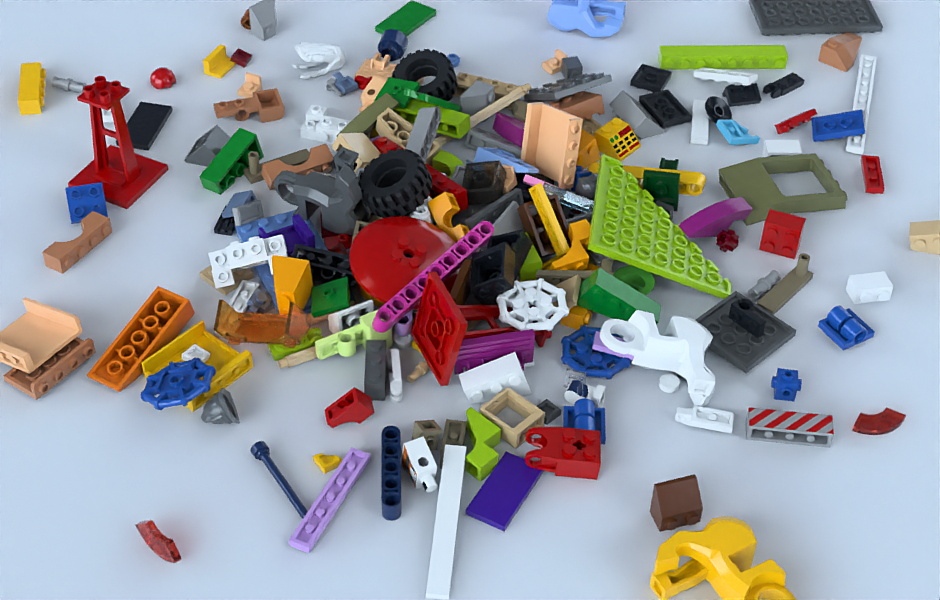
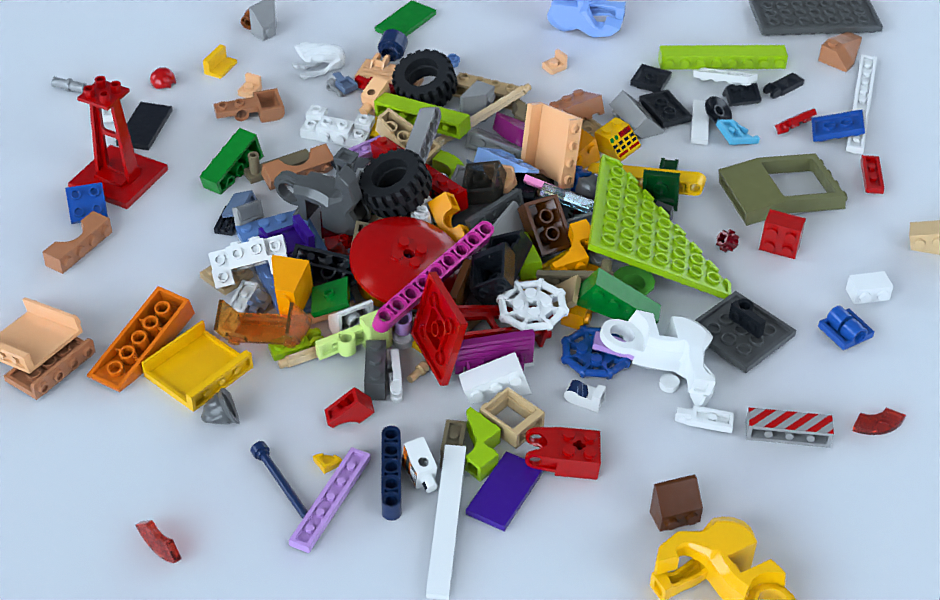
yellow brick [18,62,46,115] -> none
blue plate [140,358,216,410] -> none
white tile [182,344,211,363] -> none
dark grey slope [184,125,231,166] -> none
dark red tile [230,48,252,68] -> none
tan panel [332,133,381,173] -> none
olive slope [336,93,399,137] -> none
green plate [375,77,420,109] -> none
green tile [402,89,461,112] -> none
dark tan brick [411,420,442,451] -> none
dark grey plate [524,73,612,100] -> none
yellow tile [529,183,570,257] -> none
dark grey tile [536,399,561,425] -> none
dark grey brick [561,56,583,79] -> none
blue plate [563,398,606,444] -> none
clear tile [564,368,587,388] -> none
magenta slope [679,197,753,238] -> none
light grey pin [748,270,781,300] -> none
dark tan piece [757,253,814,315] -> none
white brick [762,140,802,157] -> none
blue brick [771,368,802,402] -> none

